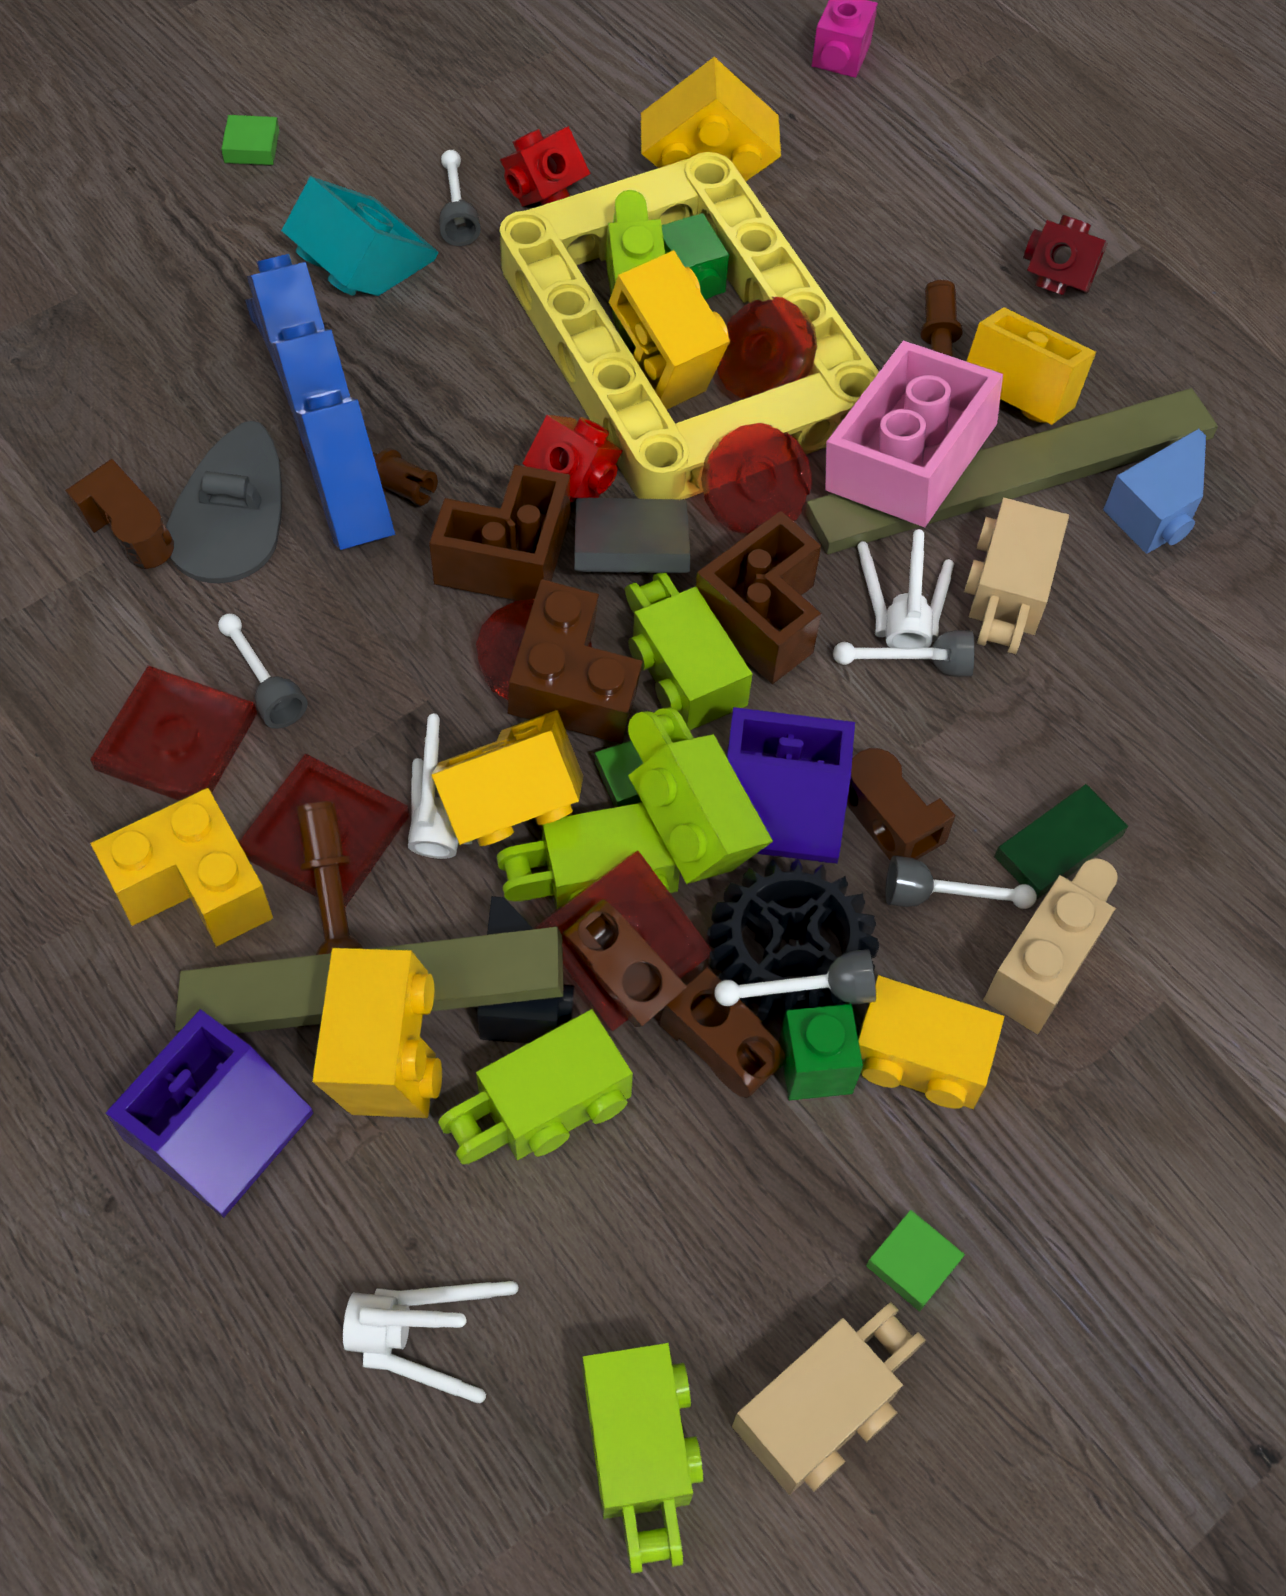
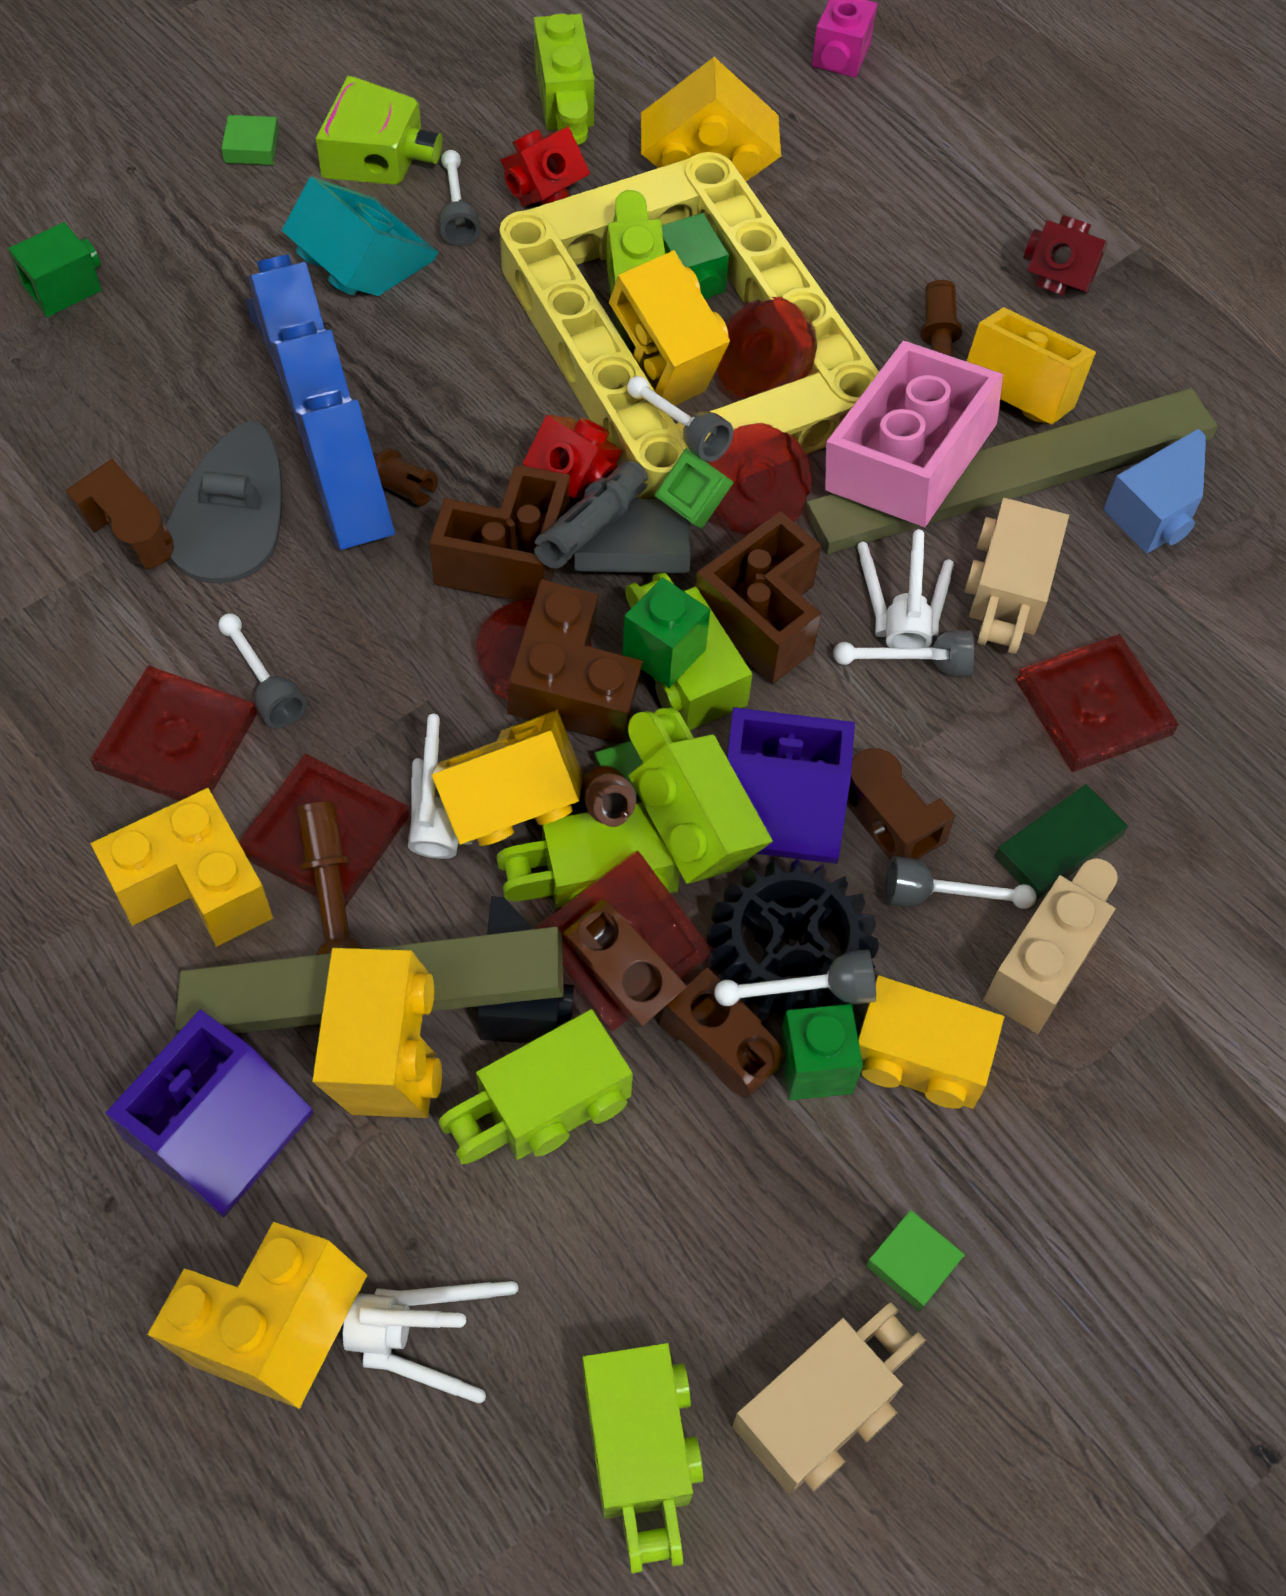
none -> green brick [8,222,102,317]
none -> yellow brick [147,1222,367,1409]
none -> lime torso [316,76,442,185]
none -> lime brick [534,13,594,145]
none -> dark grey pin [534,460,648,569]
none -> reddish brown pin [580,765,636,827]
none -> green brick [623,577,710,688]
none -> dark grey hinge [627,376,733,462]
none -> bright green tile [654,448,734,529]
none -> clear red tile [1016,634,1179,772]

